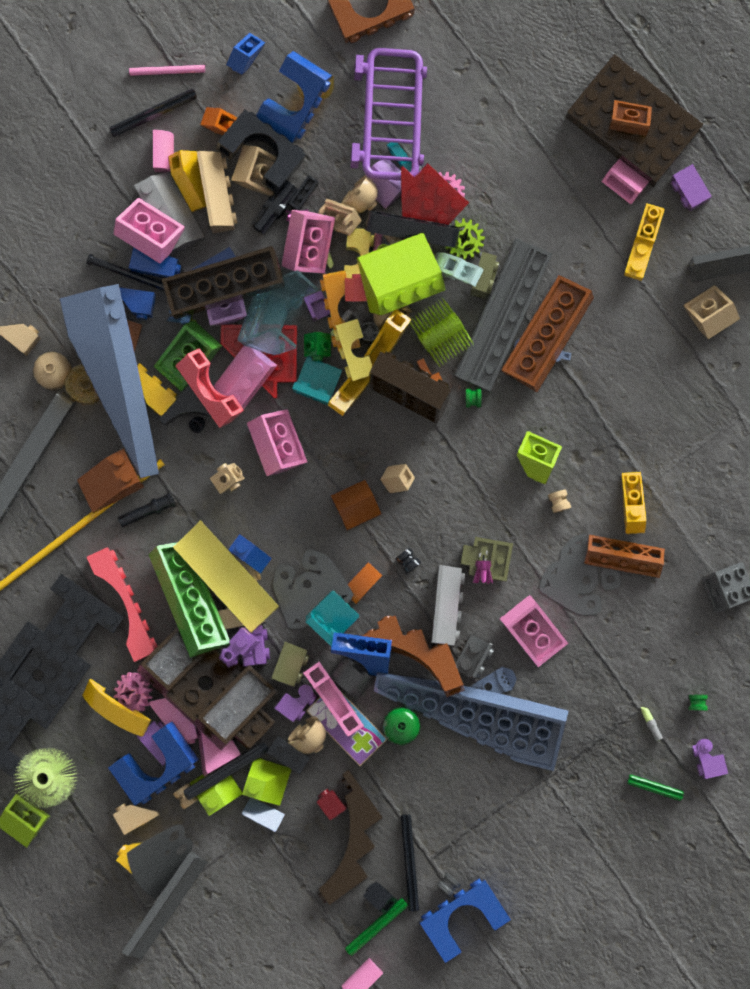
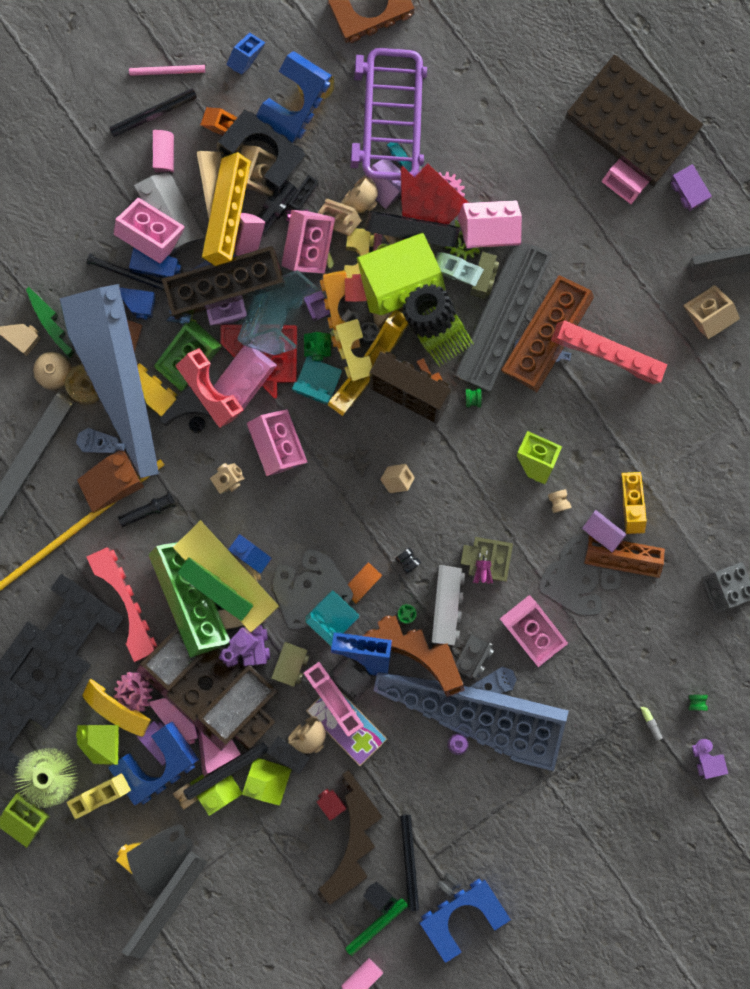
tan slope [113,803,160,835] -> none
yellow slope [168,150,206,212] -> none
slope [241,797,285,832] -> none
medium lavender brick [275,685,317,722] -> none
dark orange slope [331,480,381,530] -> none
green cylinder [382,707,421,746] -> none
dark orange slope [609,100,652,136] -> none
yellow slope [624,203,665,281] -> none
green axle [627,775,684,801] -> none
none -> green slope [26,287,75,358]
none -> light yellow arch [66,773,131,819]
none -> sand blue piece [76,428,125,453]
none -> lime slope [76,725,119,765]
none -> green slope [177,557,253,621]
none -> yellow brick [202,152,251,266]
none -> bright pink brick [233,213,265,256]
none -> green wheel [397,604,417,624]
none -> black tyre [403,284,456,338]
none -> medium lavender hat [448,733,469,755]
none -> bright pink slope [457,201,522,248]
none -> coral arch [551,320,667,384]
none -> lavender slope [582,510,627,552]

